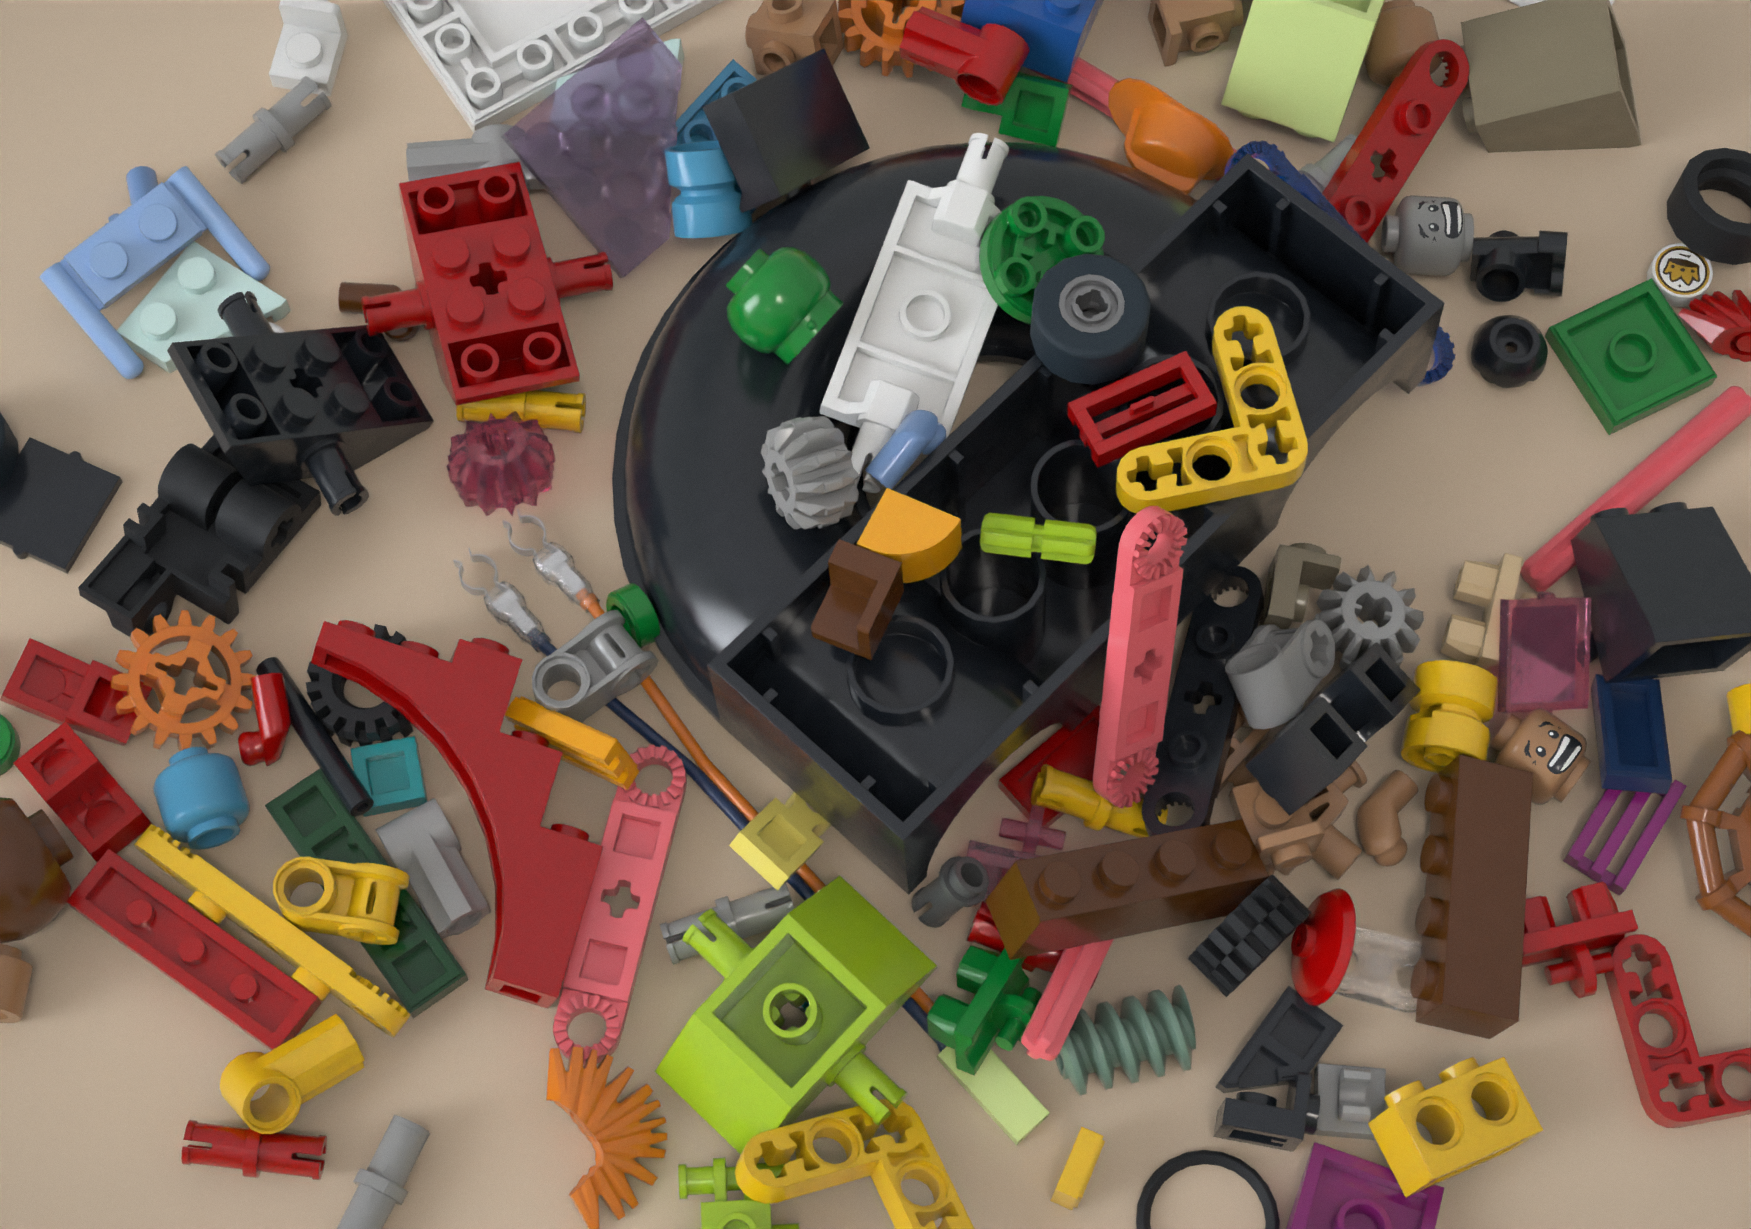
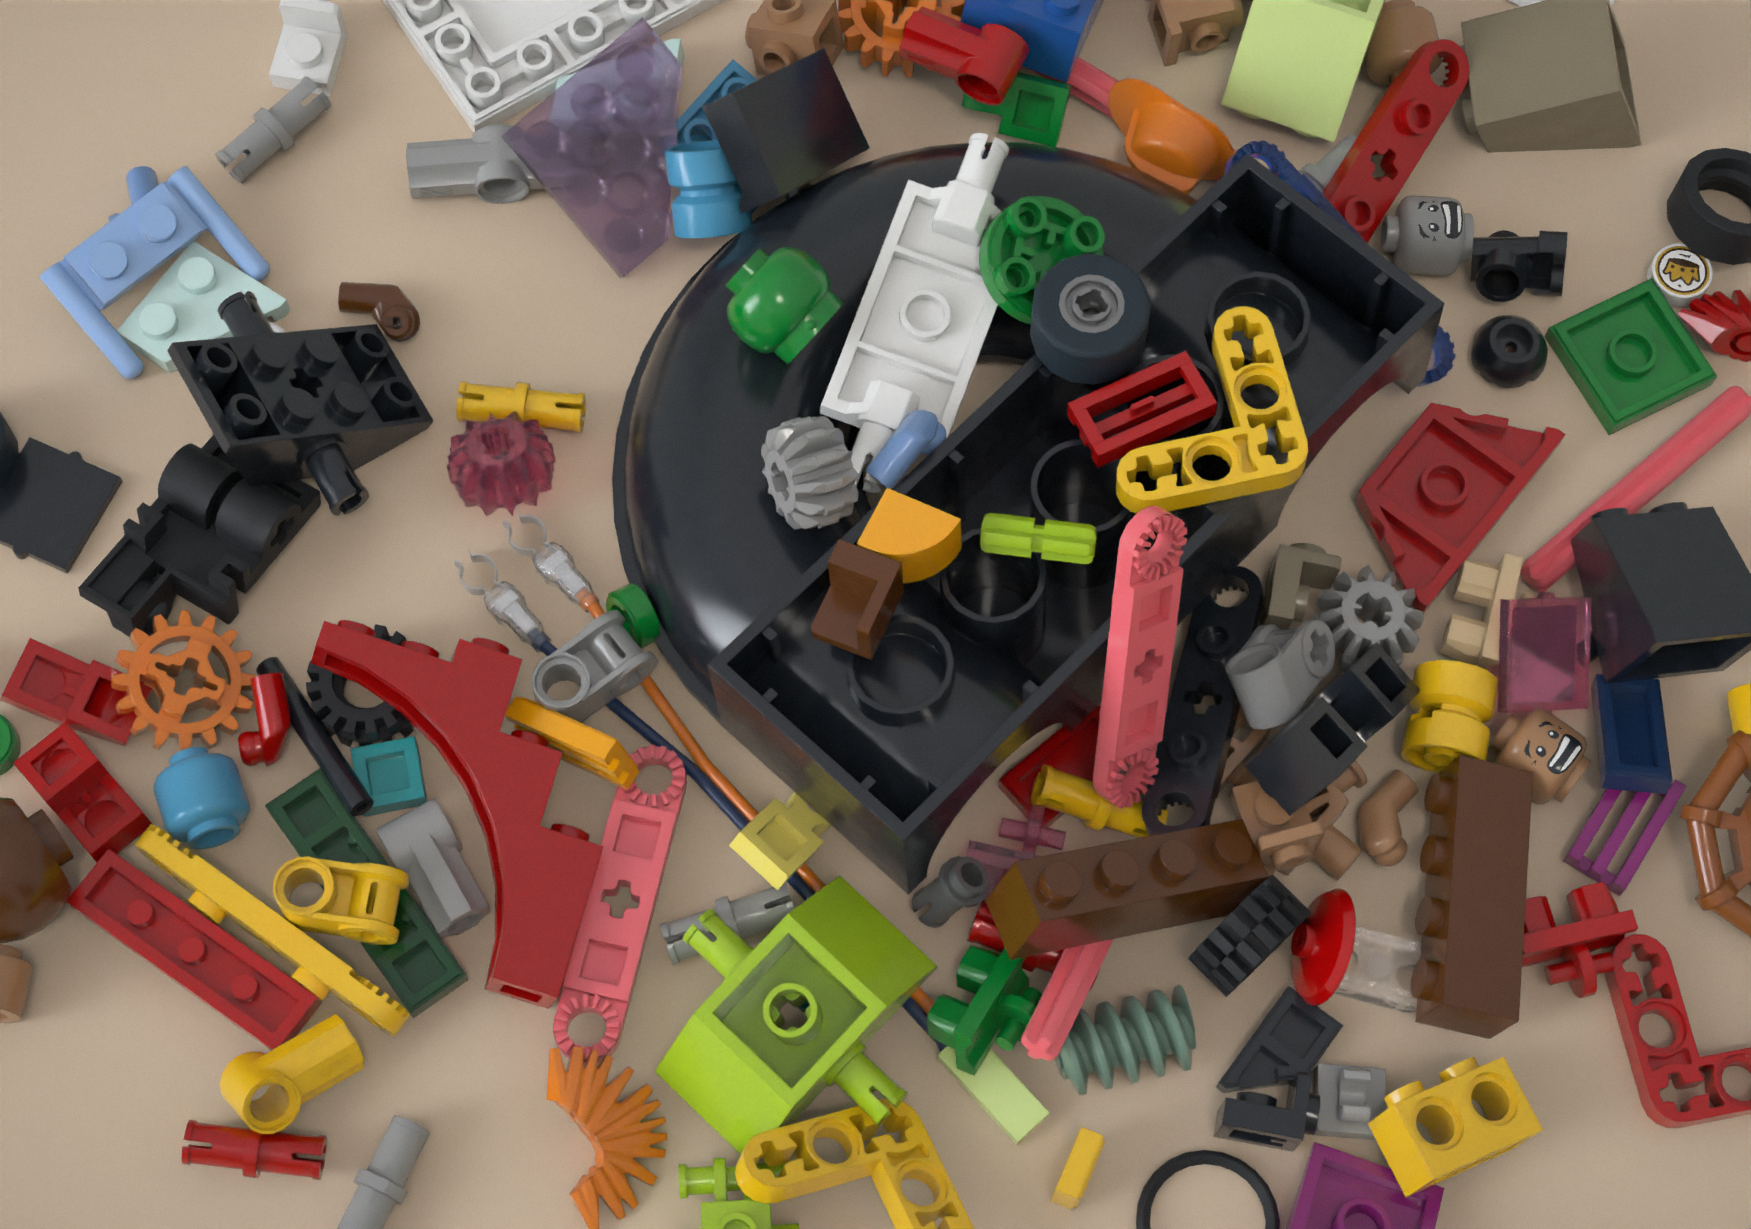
red slope [361,162,613,406] -> none
none -> red wing [1355,402,1566,614]

